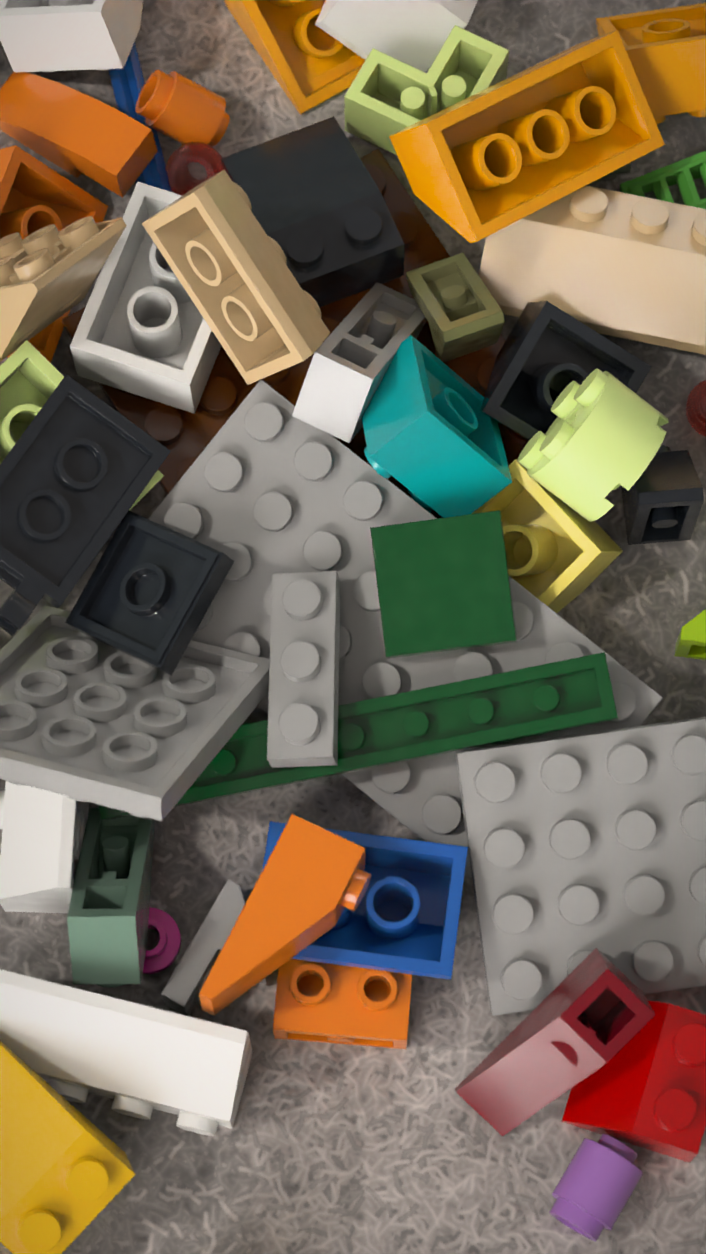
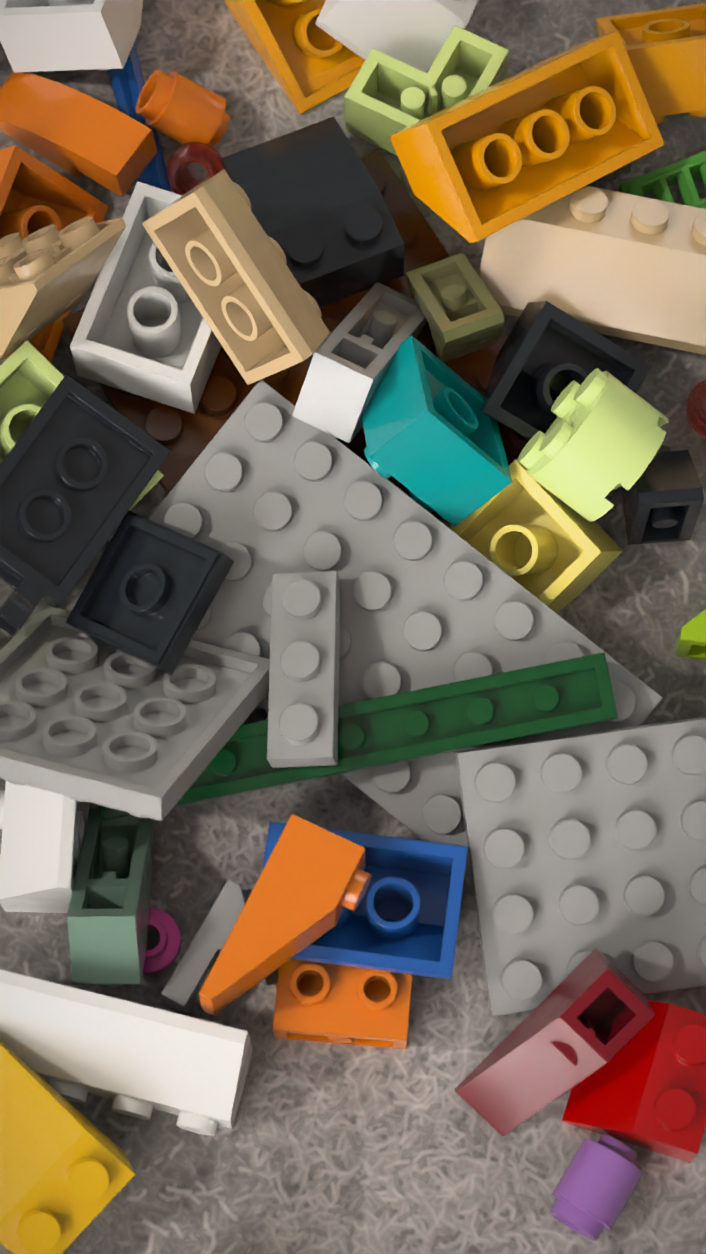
dark green tile [370,510,517,659] -> none

